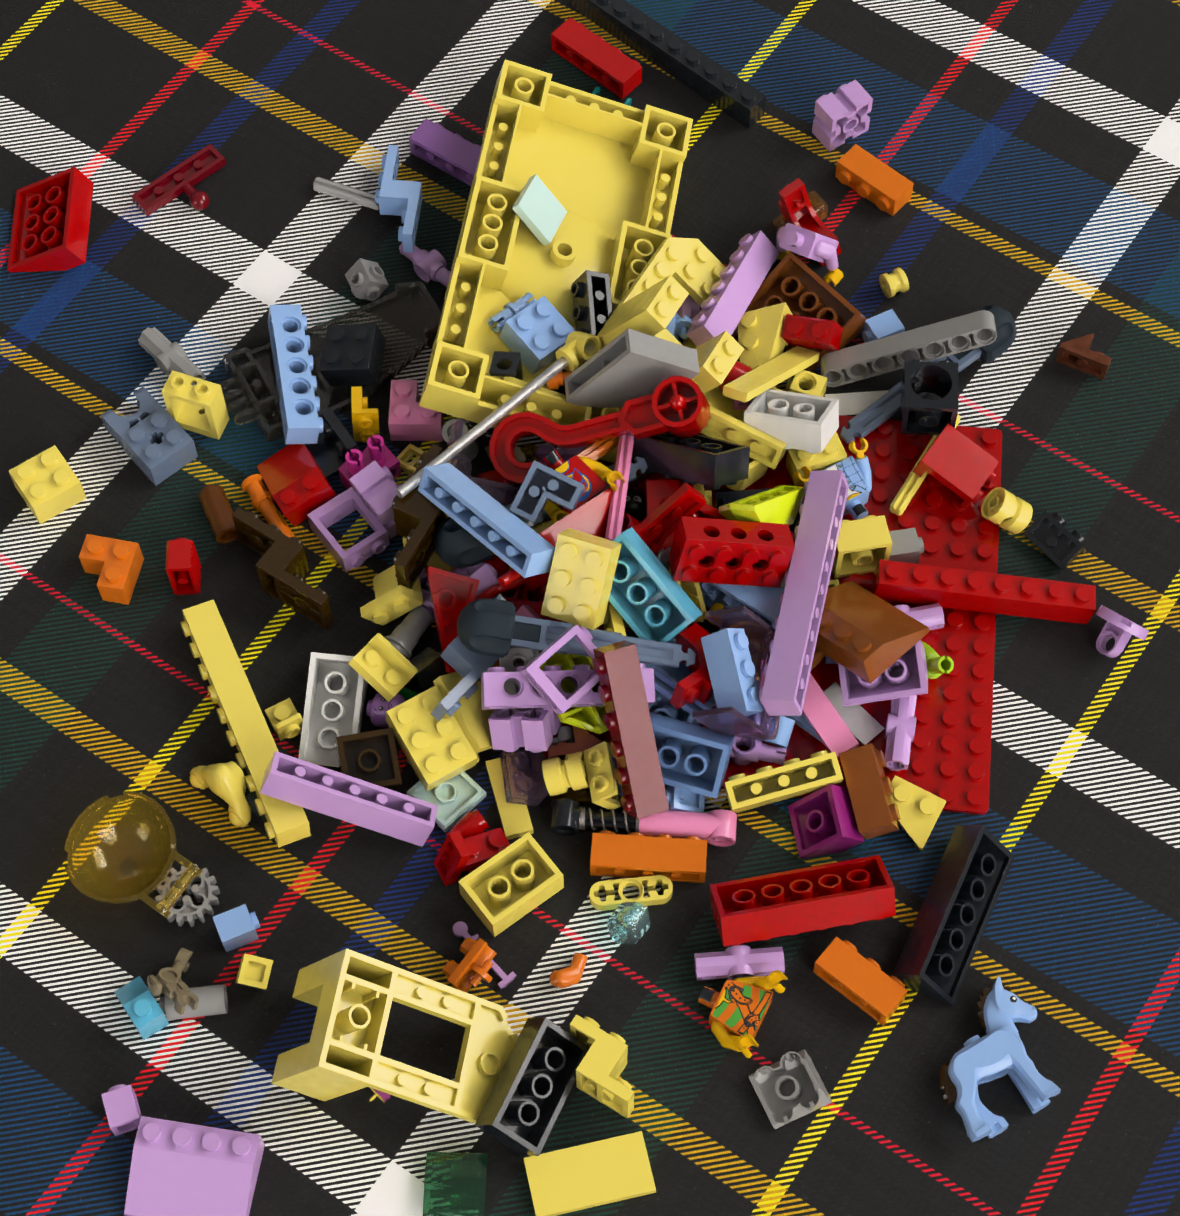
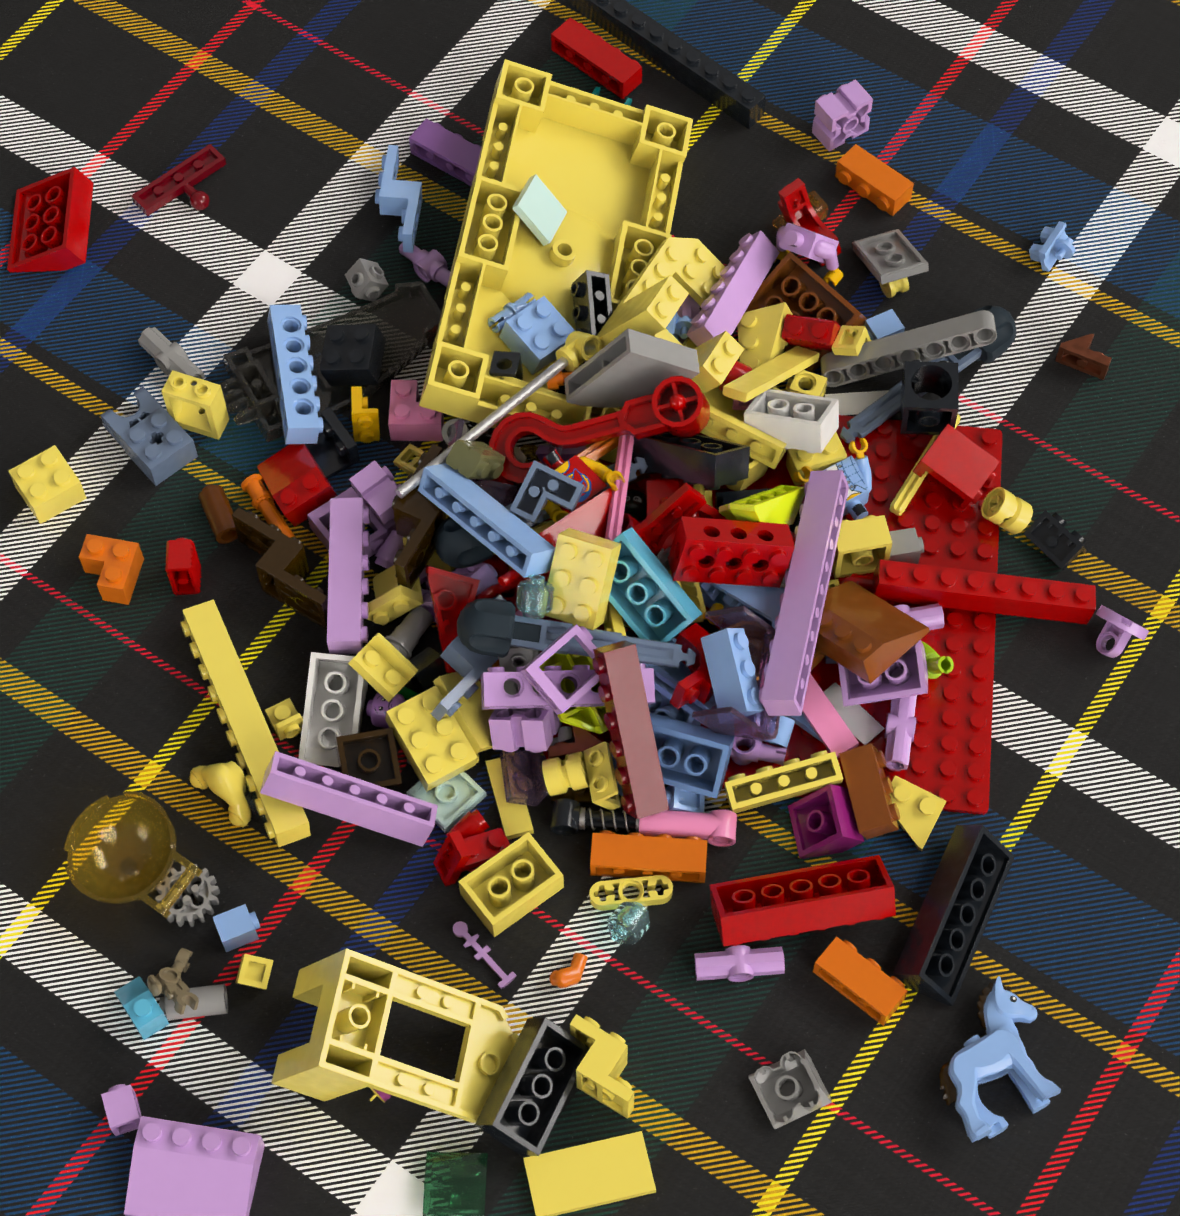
light grey axle [313,177,380,210] -> none
dark pink brick [338,435,402,493] -> none
orange hips [442,938,497,993] -> none
torso [698,970,788,1058] -> none
none -> lavender brick [327,497,370,654]
none -> lavender cone [375,530,404,569]
none -> olive brick [446,440,505,480]
none -> clear light blue head [516,575,554,619]
none -> light yellow bracket [832,325,871,356]
none -> light grey tile [852,229,929,285]
none -> light blue hips [1029,221,1075,272]

